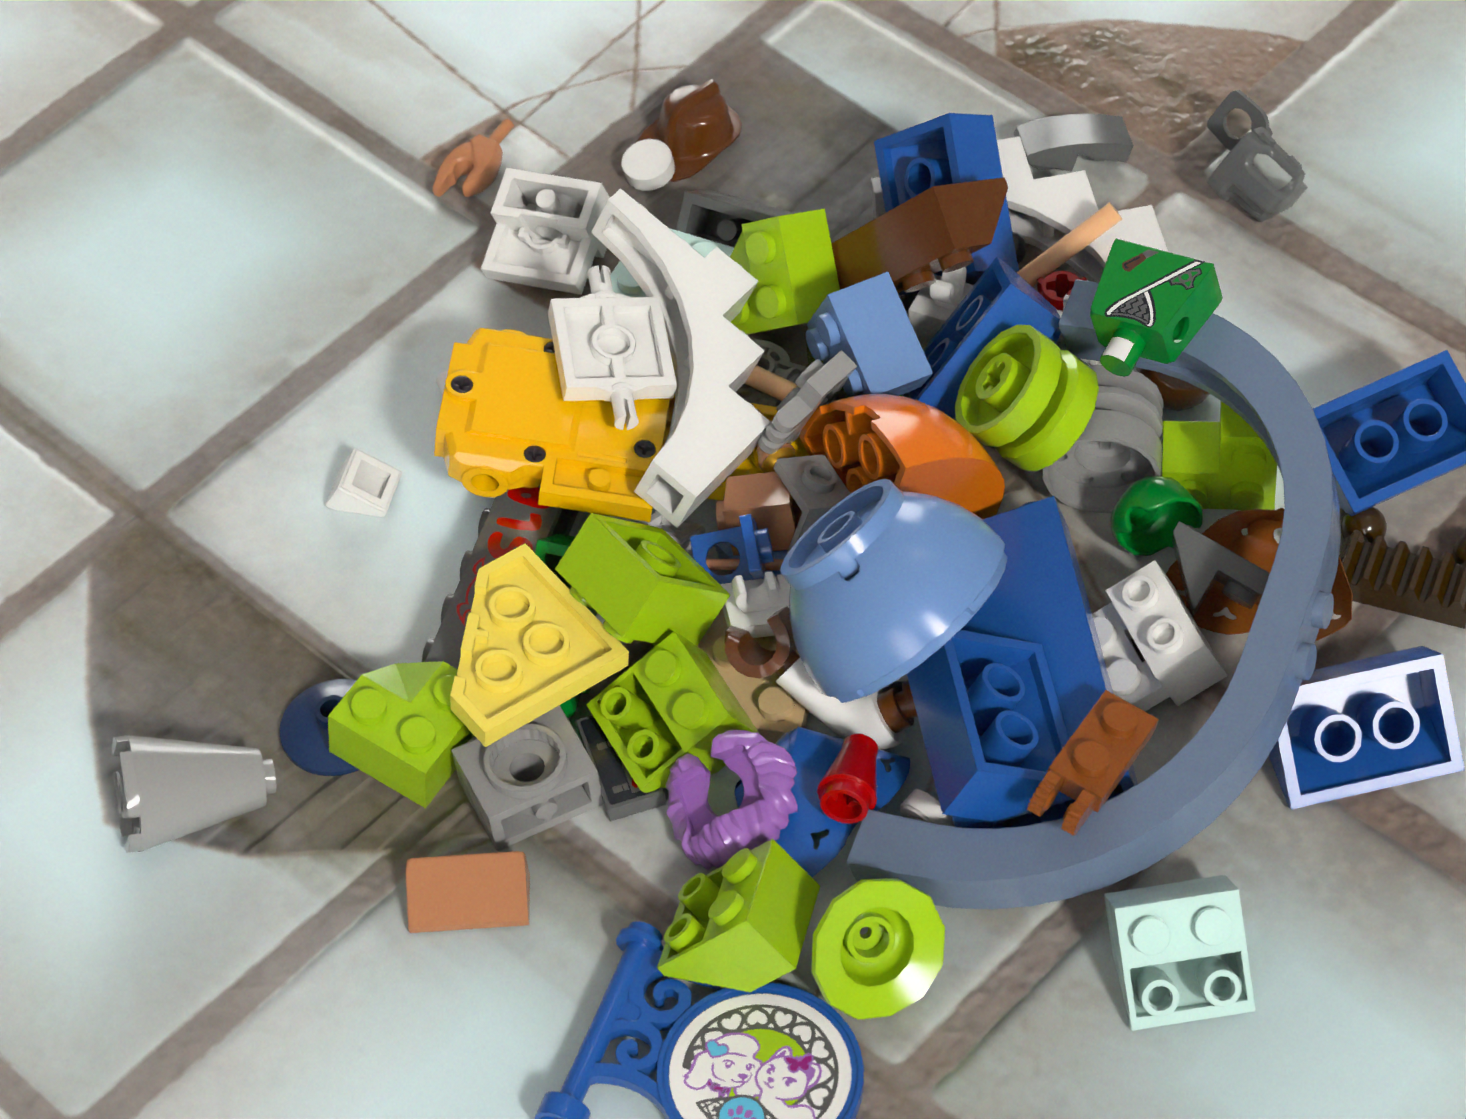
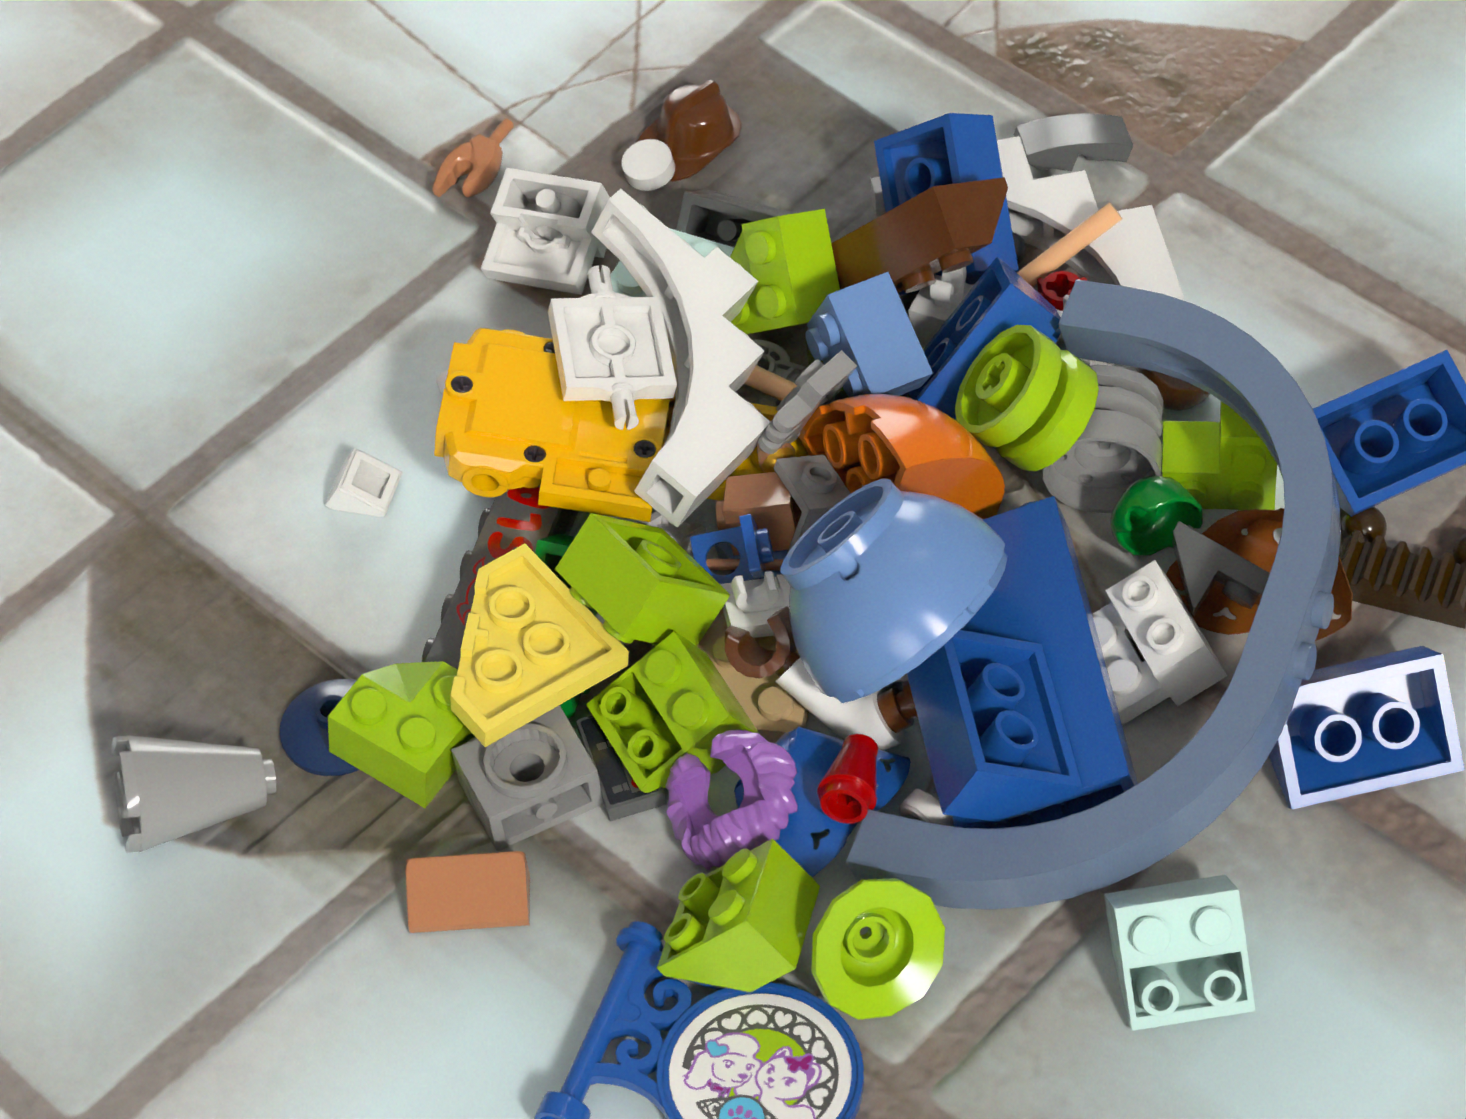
dark orange hinge [1027,690,1159,836] -> none
green torso [1090,238,1223,377] -> none
dark grey piece [1207,90,1308,222] -> none

